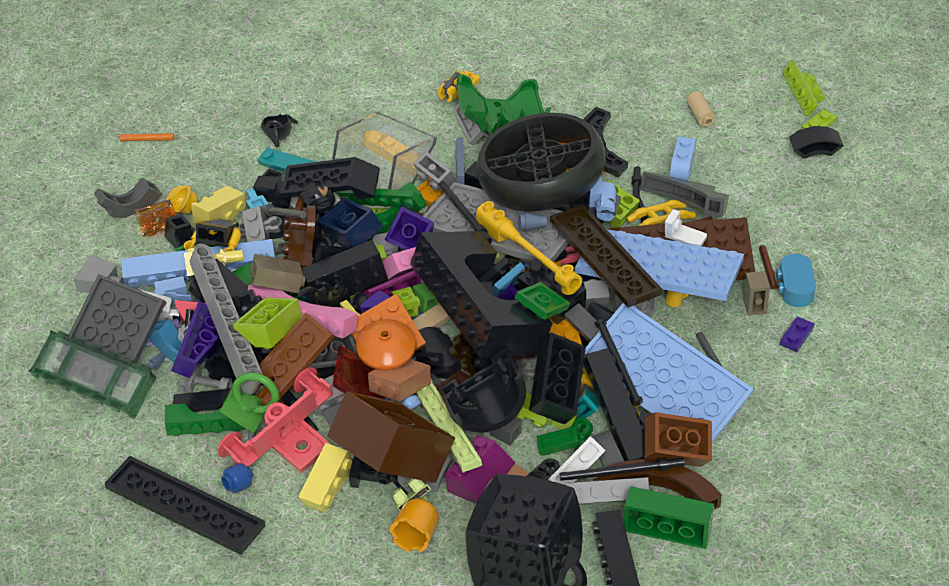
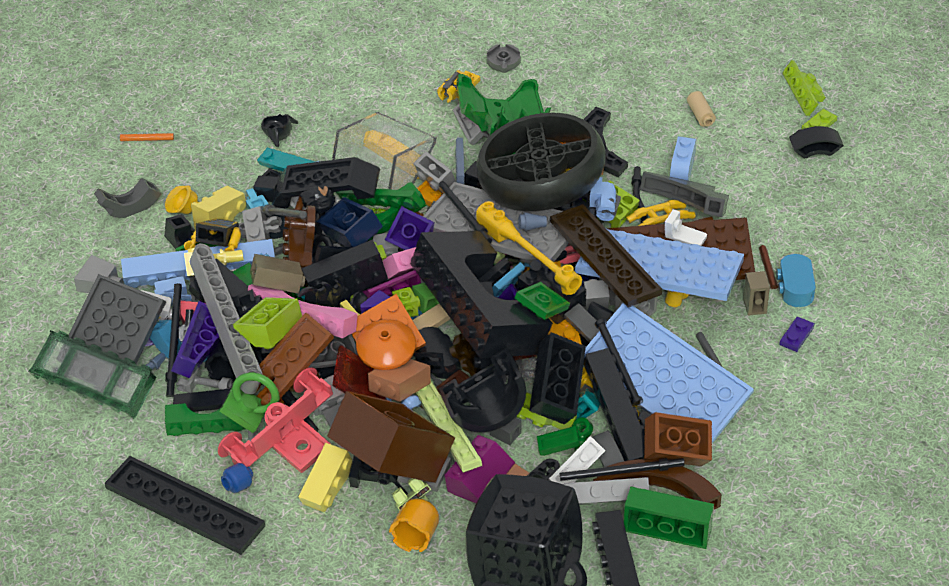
clear orange brick [135,199,176,237] -> none
none -> black bar [165,283,182,397]
none -> flat silver plate [487,44,521,73]

